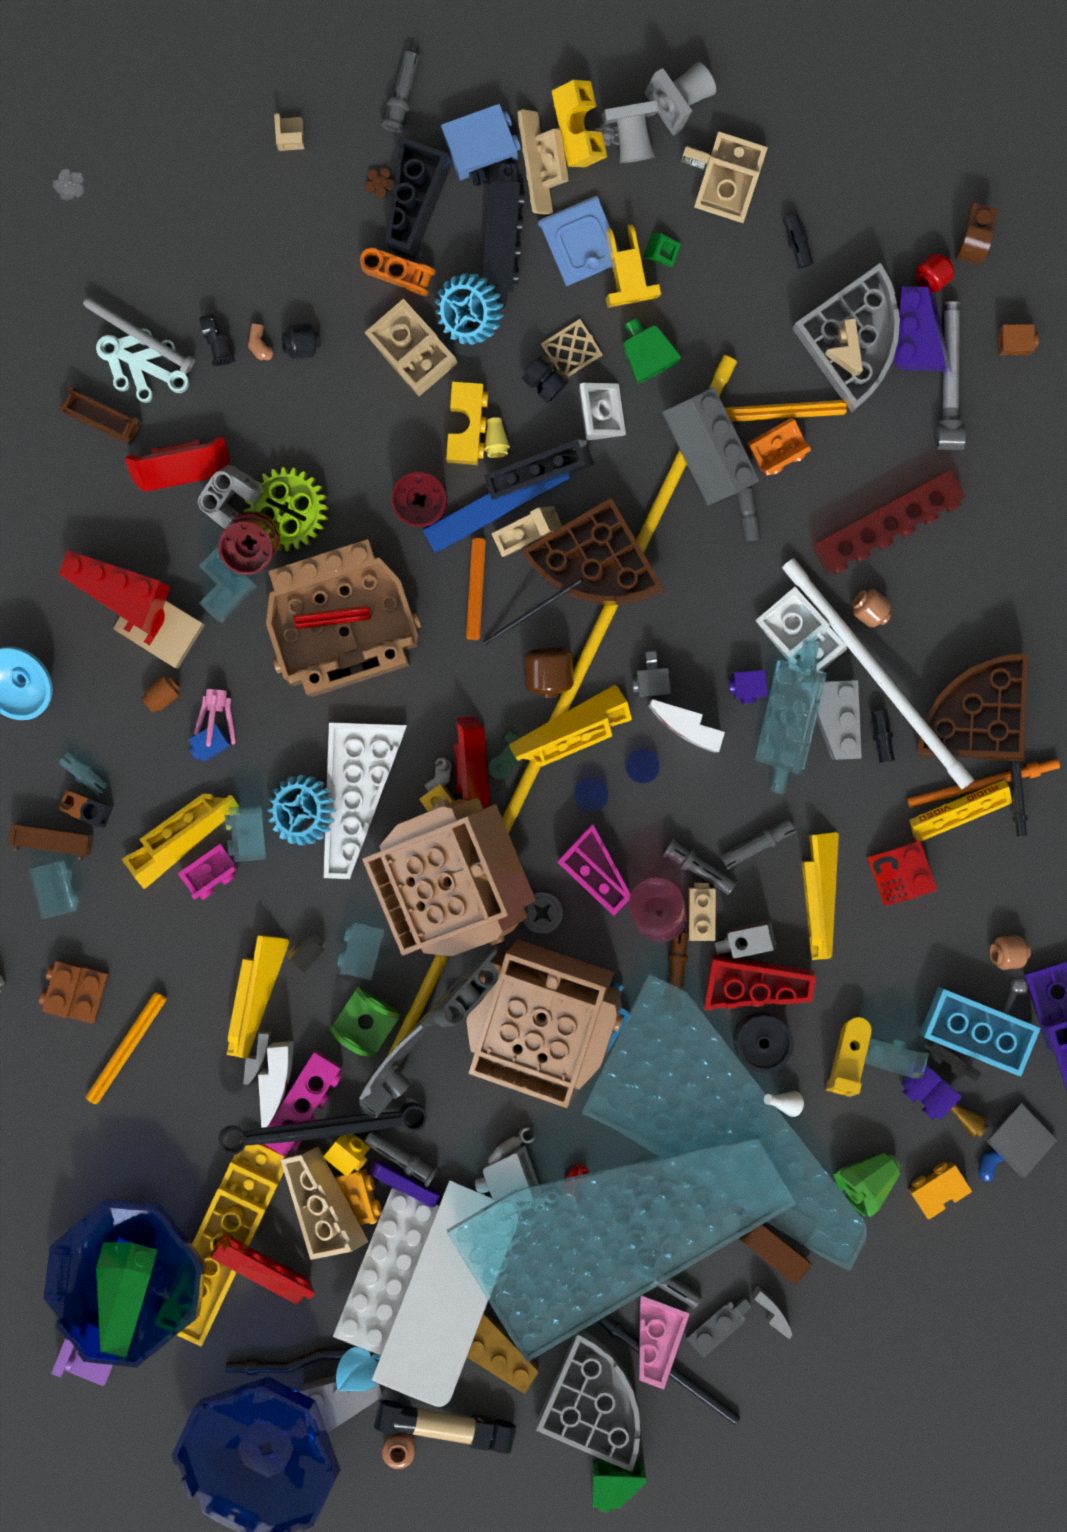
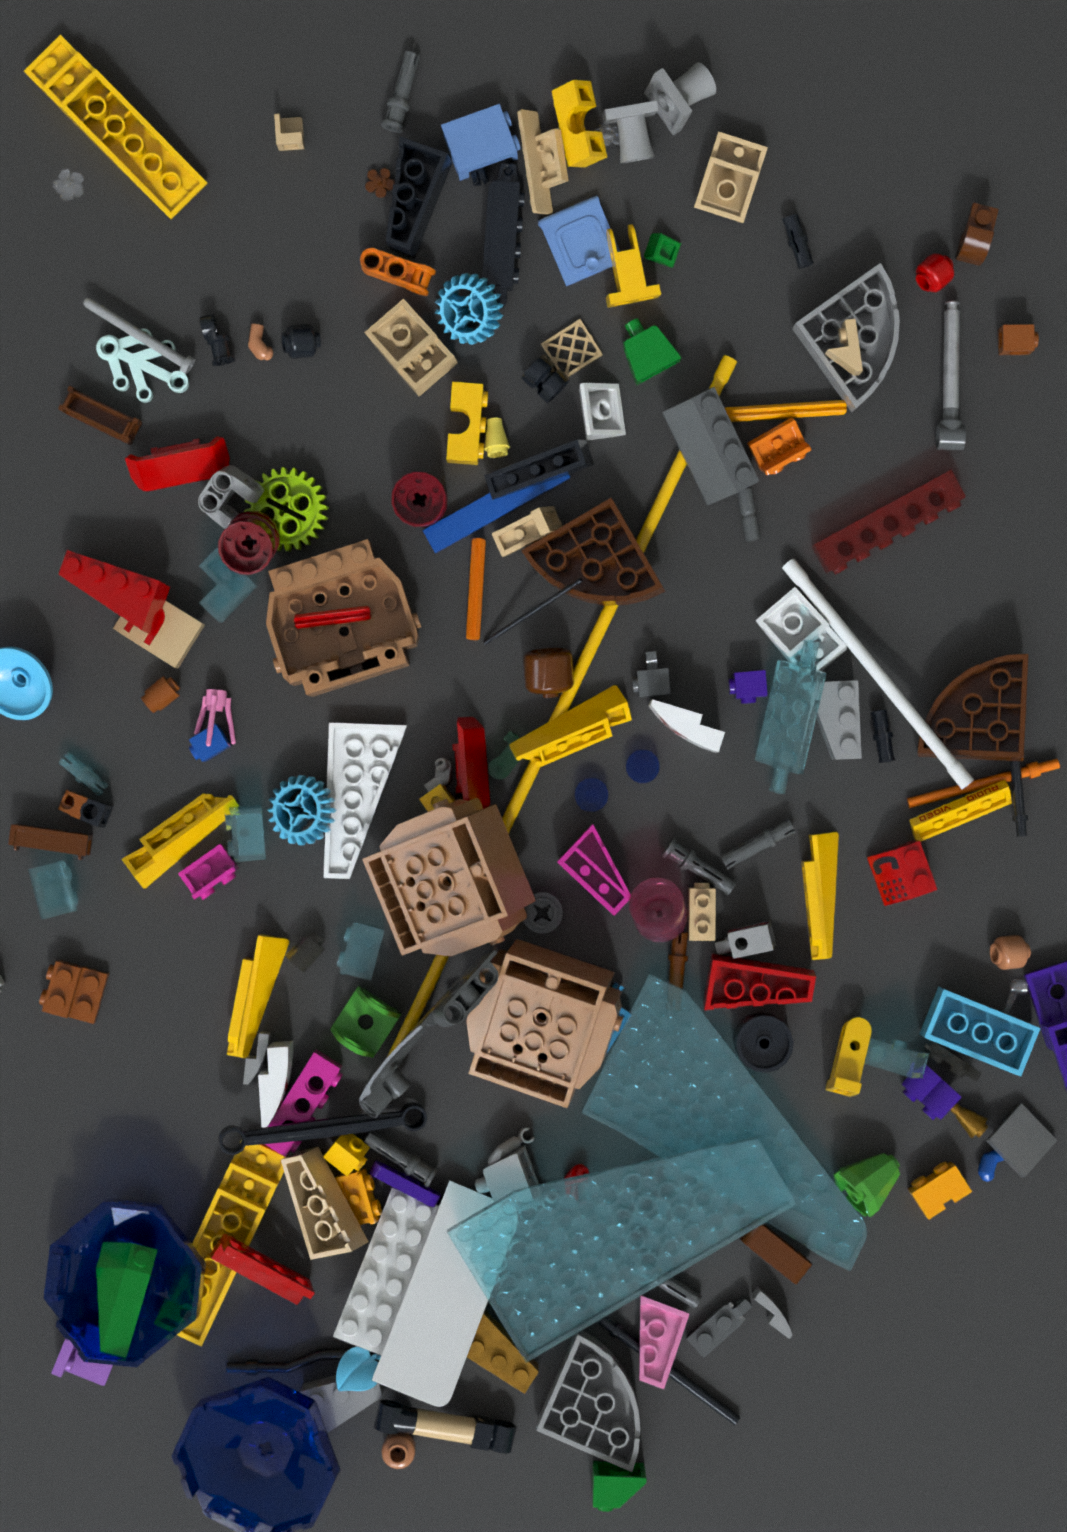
light orange axle [86,992,167,1104] -> none
tan tile [681,146,710,170] -> none
white cone [764,1091,804,1117] -> none
nougat head [852,589,891,628] -> none
dark purple wedge [894,286,952,372] -> none
none -> yellow slope [24,35,208,220]

